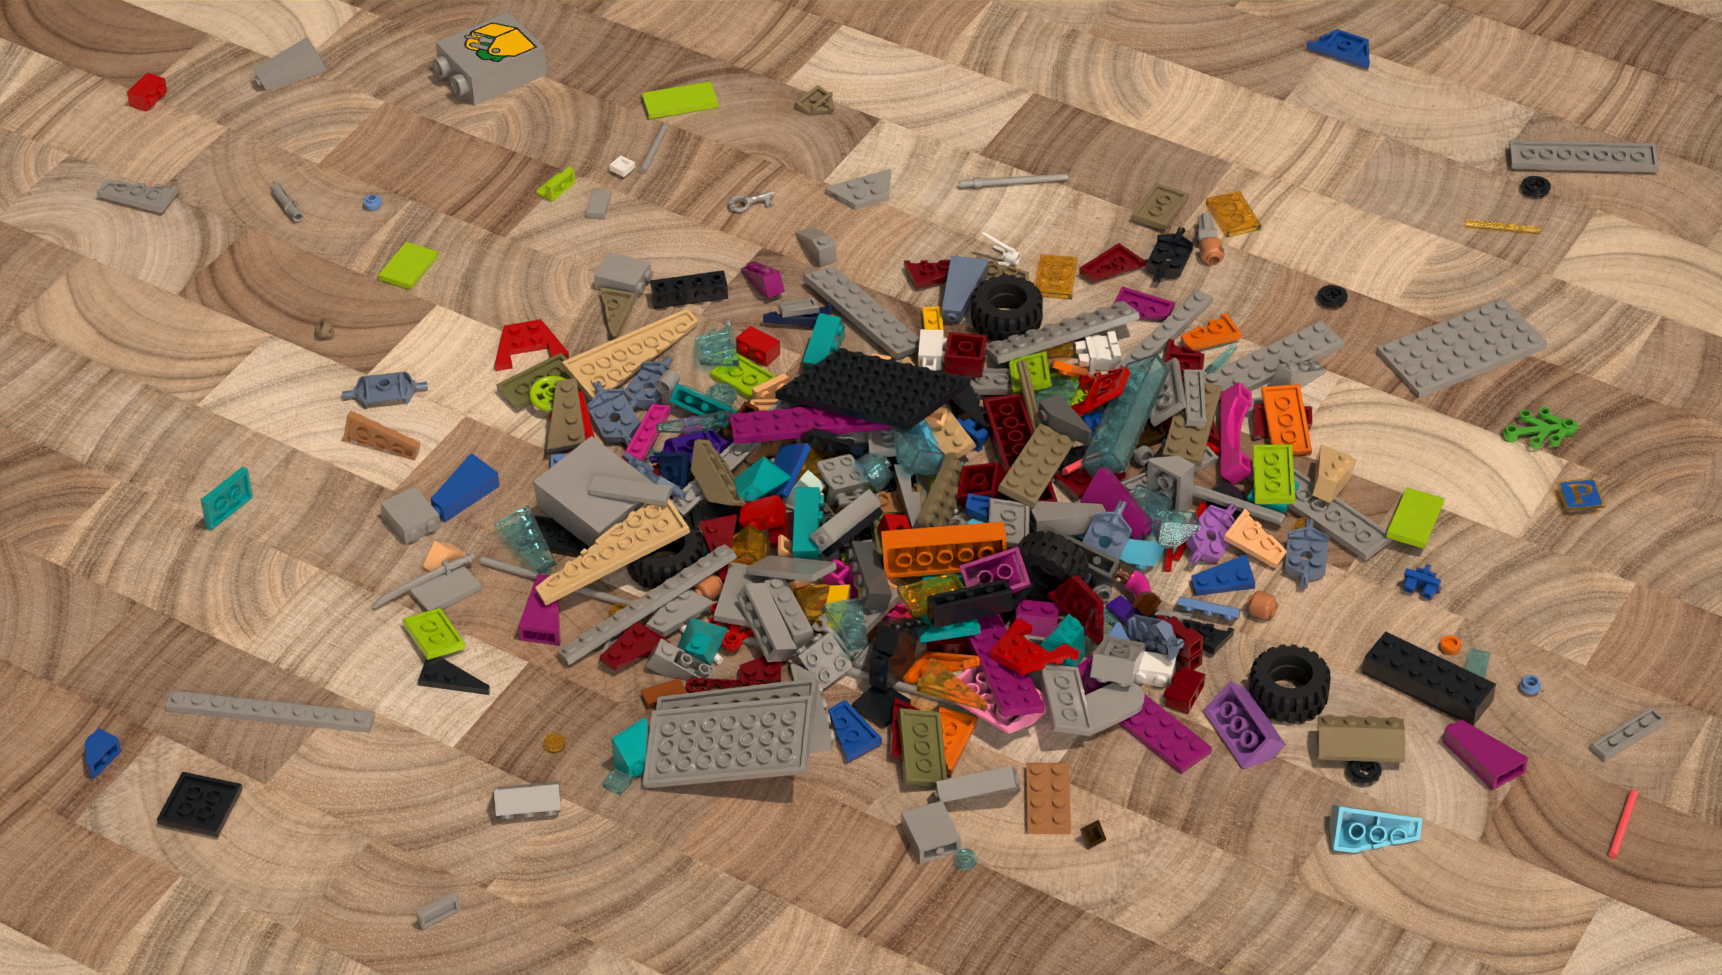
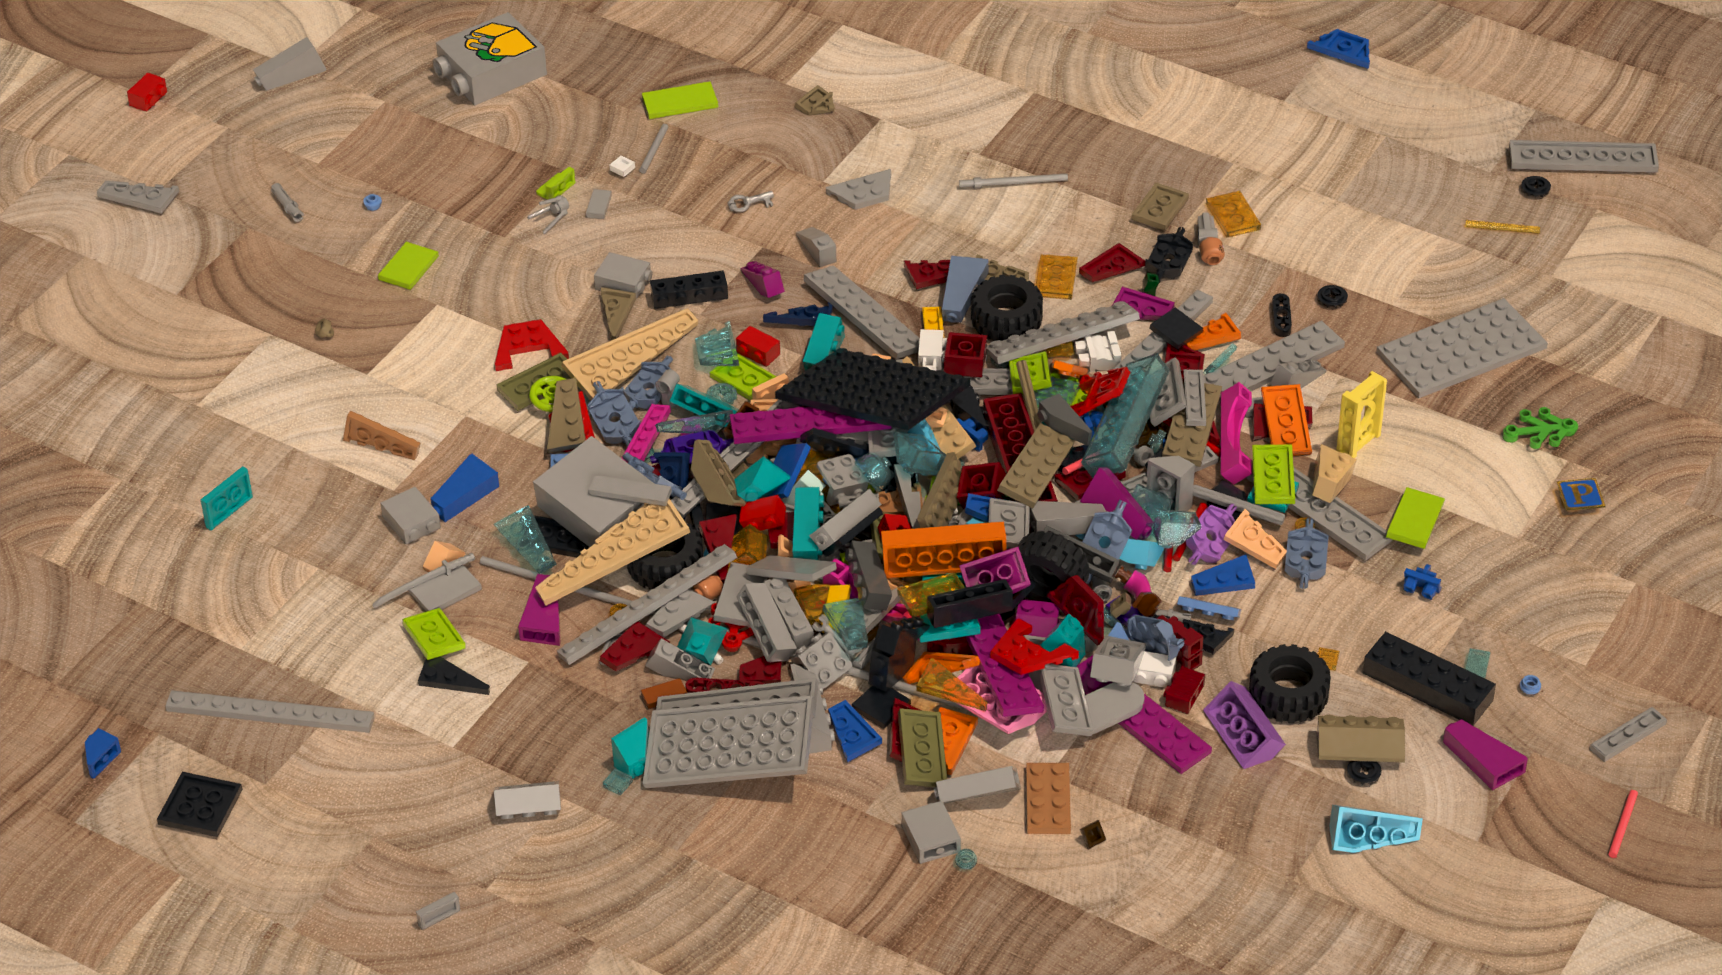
sand blue plate [342,371,428,409] -> none
clear yellow tile [544,733,566,754] -> none
light grey tile [778,297,819,318] -> none
white plant [981,232,1021,267] -> none
nougat head [1246,591,1278,620] -> none
orange tile [1440,635,1461,656] -> none
none -> light grey plant [527,195,569,234]
none -> dark tan plate [1110,592,1132,618]
none -> dark green piece [1142,273,1159,296]
none -> clear light blue plate [1147,429,1166,454]
none -> black tile [1149,307,1203,350]
none -> black beam [1272,293,1292,337]
none -> clear yellow tile [1318,647,1340,671]
none -> light yellow fence [1336,371,1387,458]

